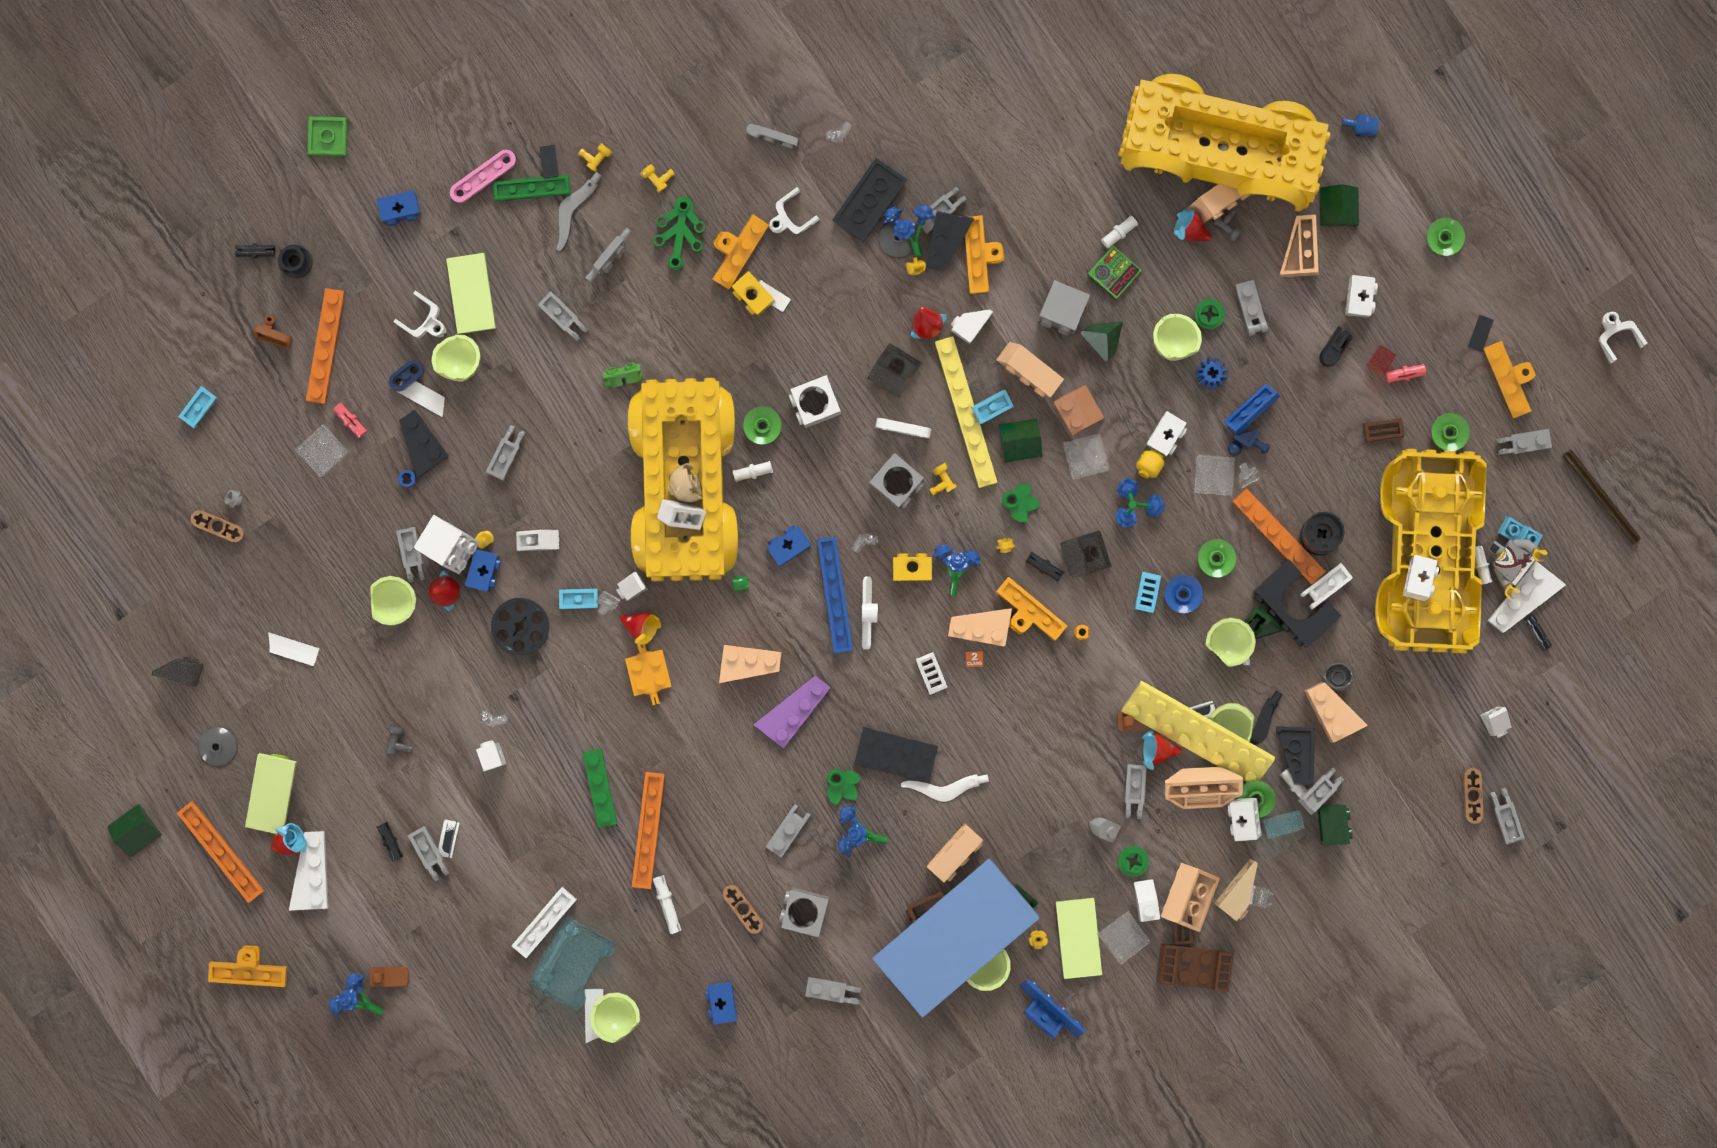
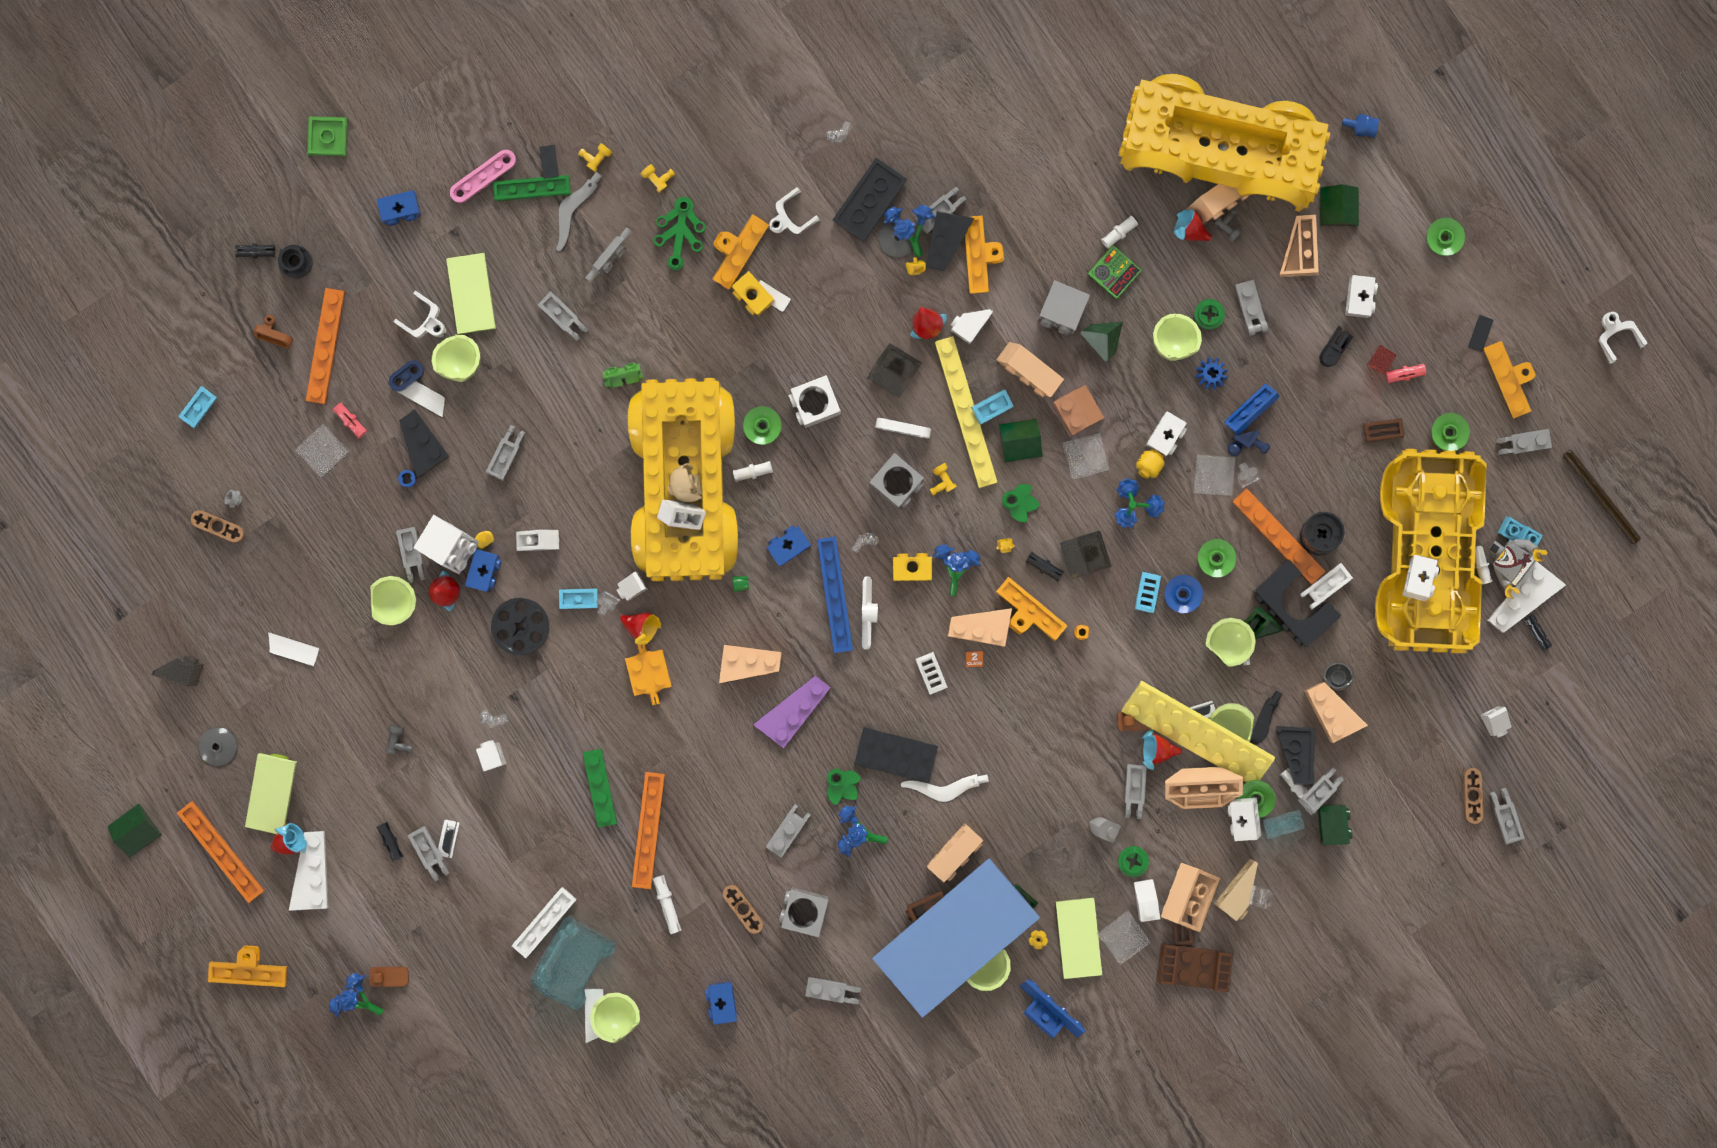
light grey hinge [746,124,800,149] -> none

